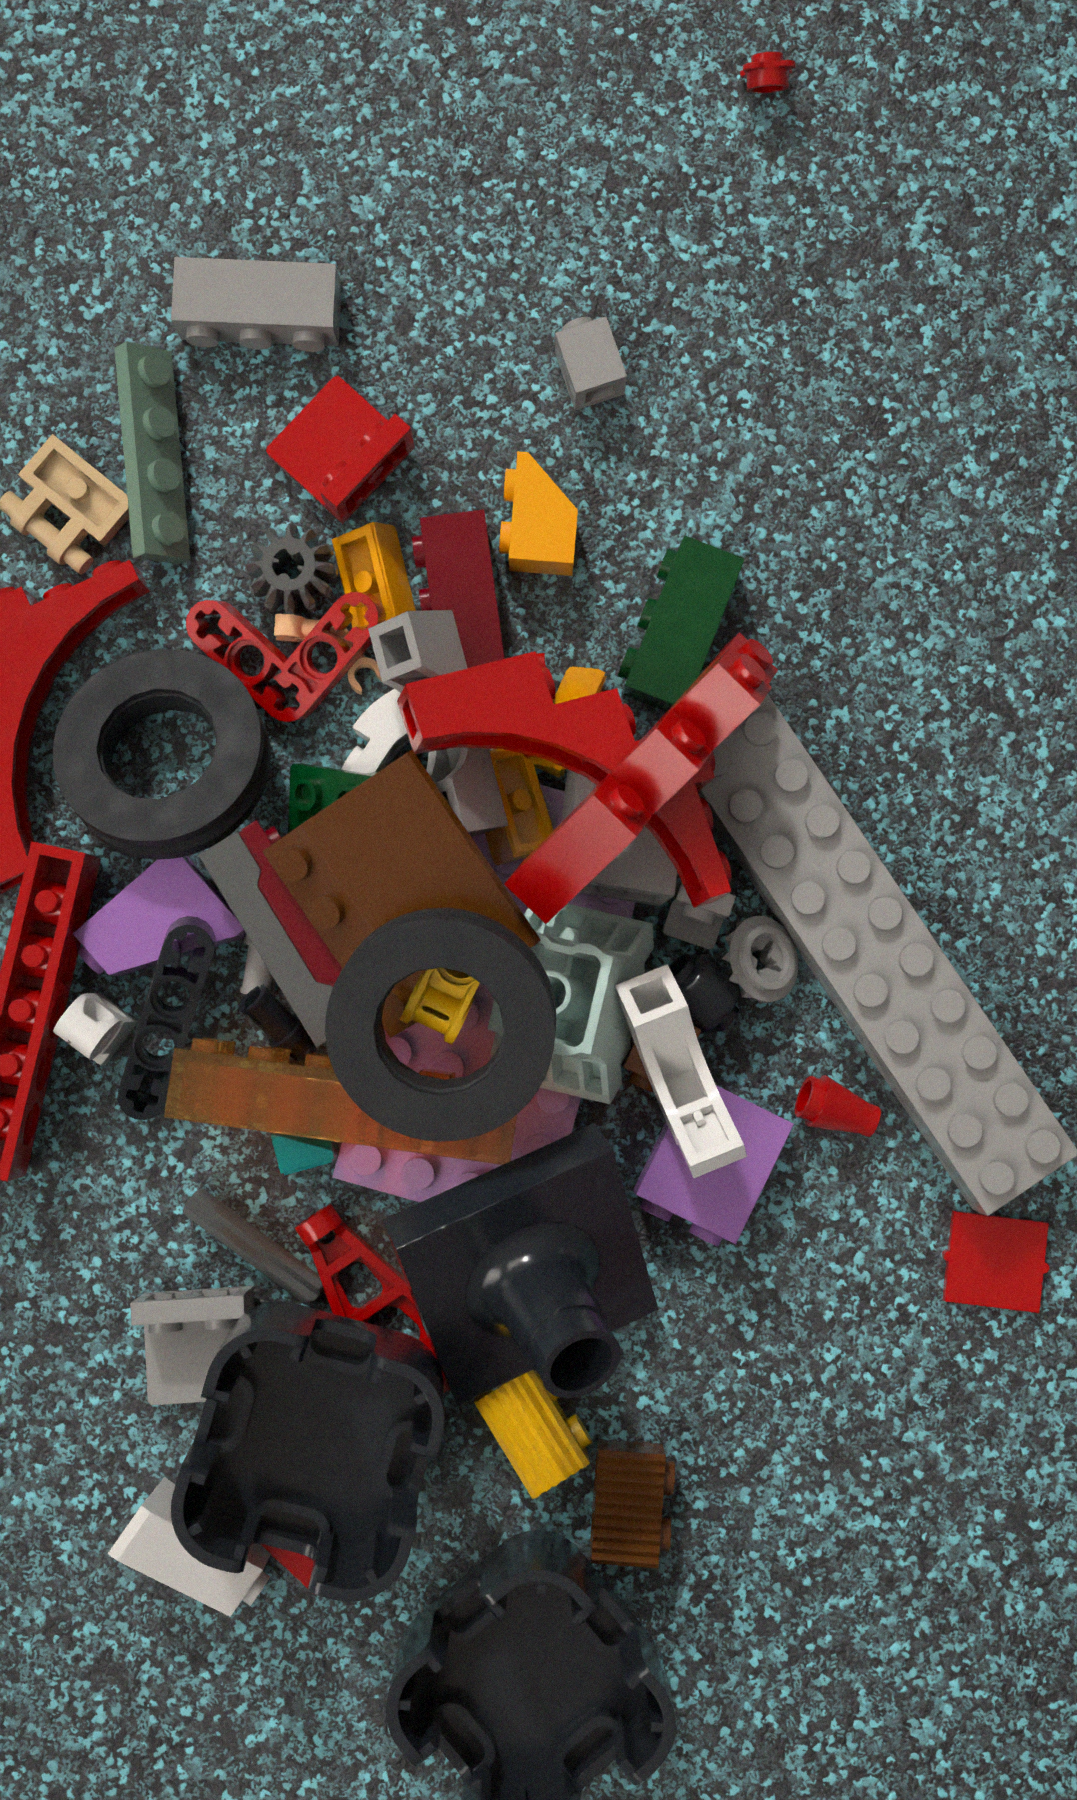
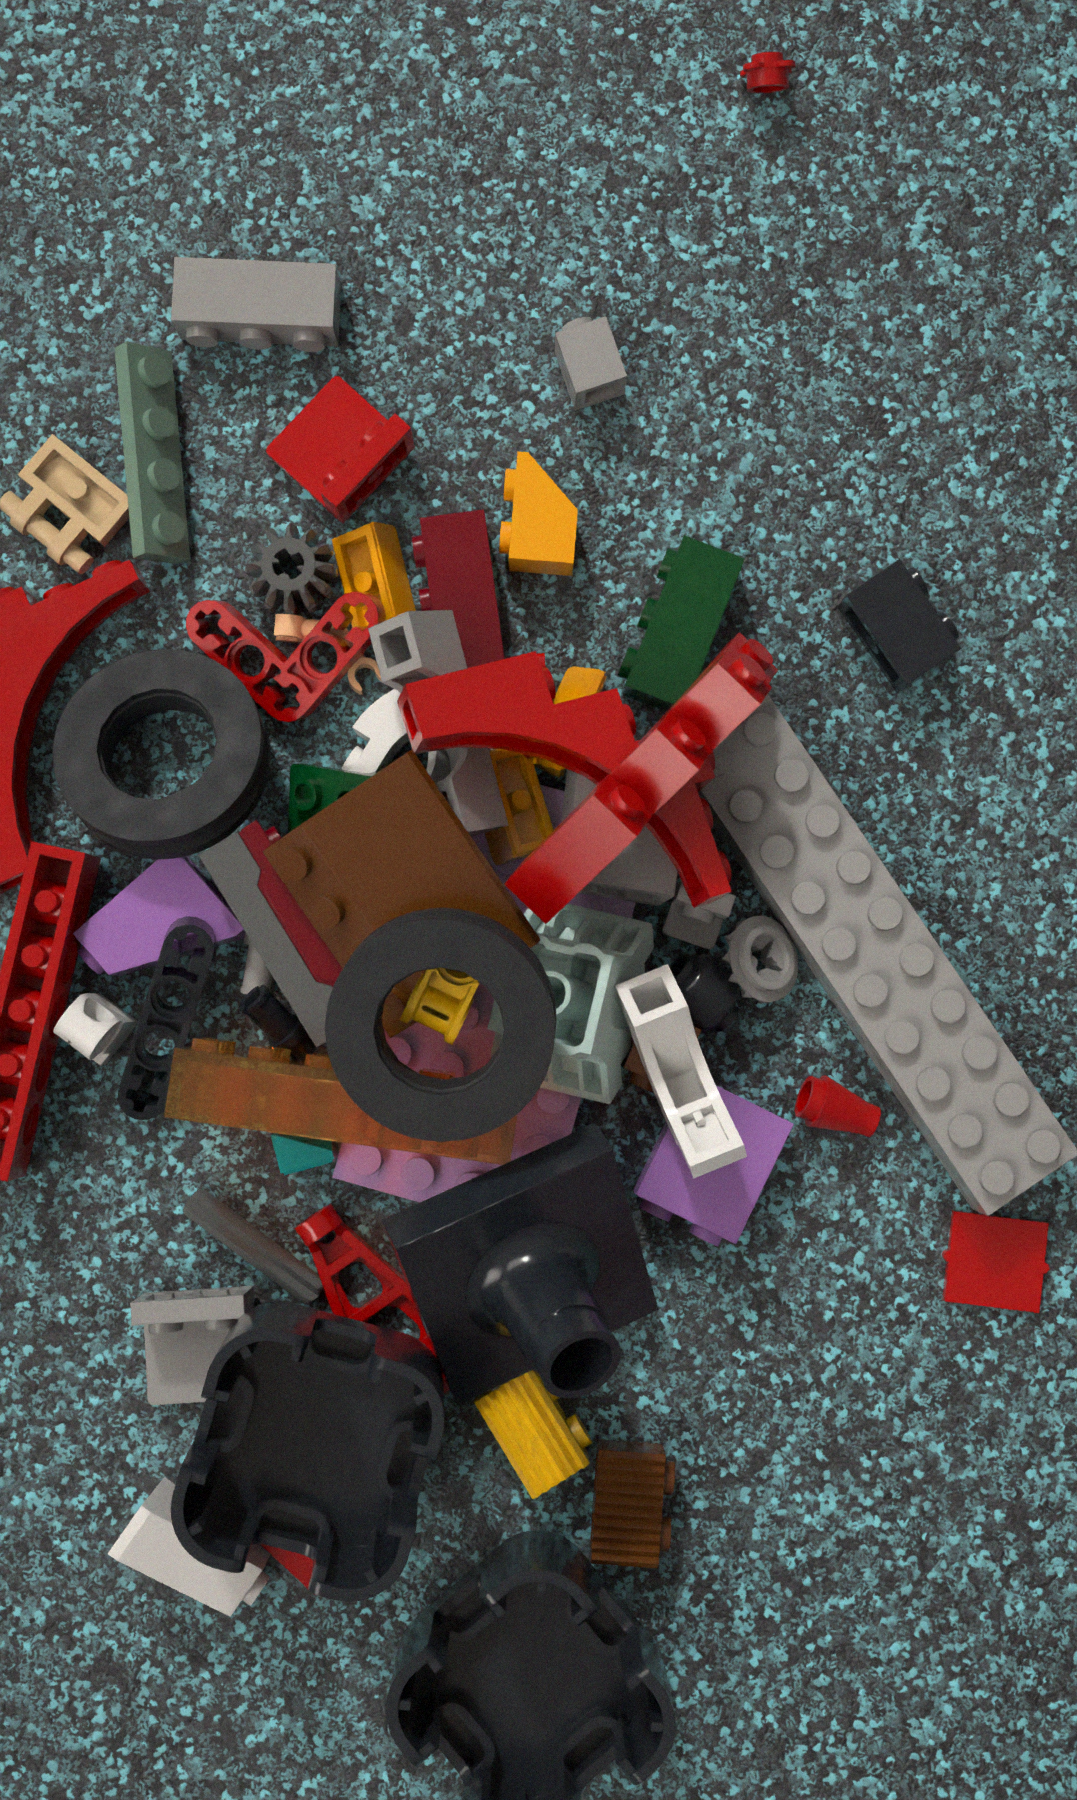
none -> black brick [837,559,962,694]

